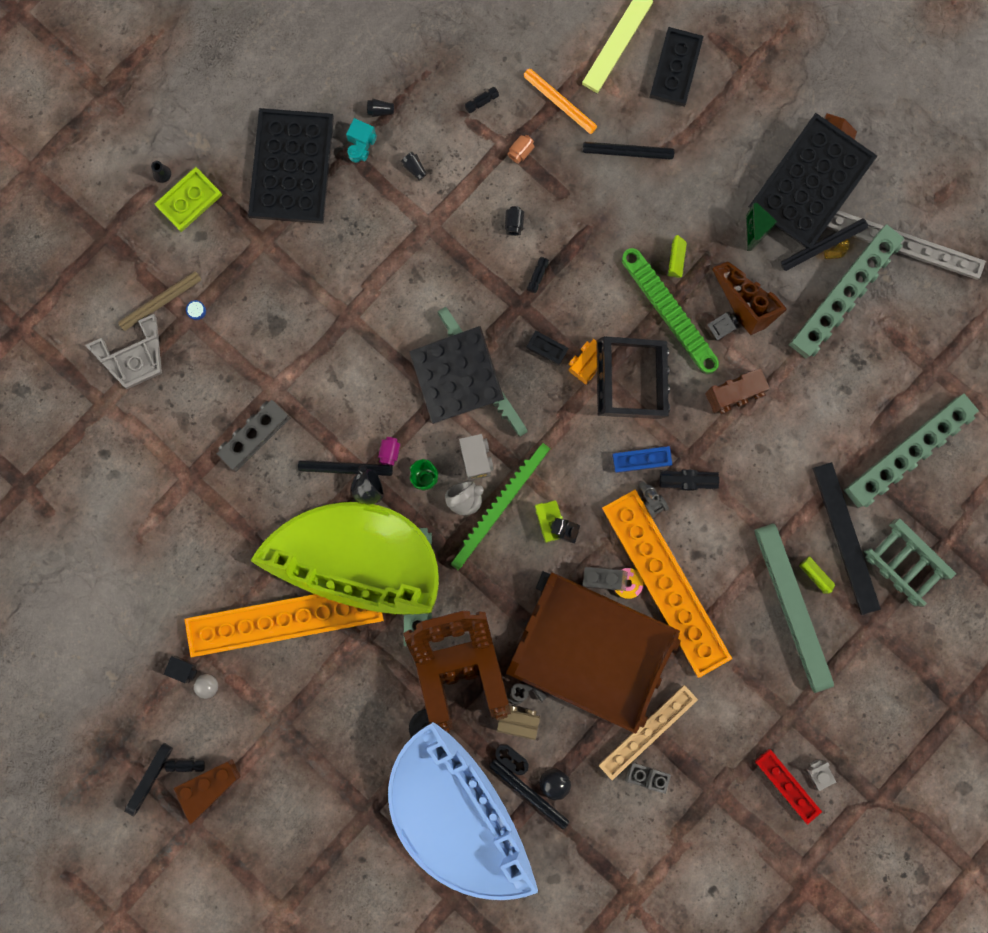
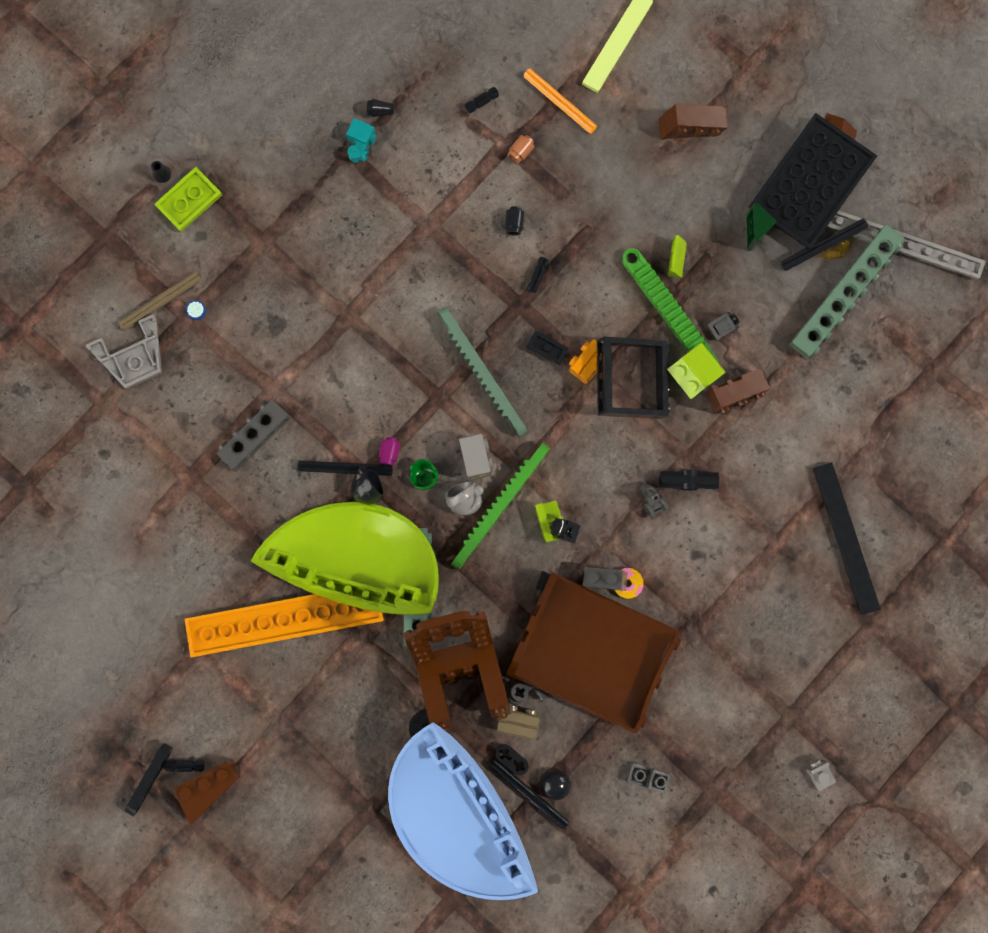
black brick [163,656,197,683] -> none
light grey piece [194,674,218,699] -> none
black plate [248,108,334,224] -> none
black cone [401,152,427,181] -> none
black plate [409,326,504,424] -> none
black axle [583,142,675,160] -> none
tan plate [598,685,698,780] -> none
light orange plate [601,489,732,678] -> none
blue plate [612,446,672,473] -> none
black plate [649,27,704,107] -> none
reddish brown wedge [712,261,787,335] -> none
red plate [754,749,822,825] -> none
sand green beam [755,523,834,693] -> none
lime slope [799,556,835,594] -> none
sand green brick [843,394,979,508] -> none
sand green fence [863,518,956,607] -> none
none -> reddish brown wedge [659,104,728,140]
none -> lime slope [667,343,726,399]

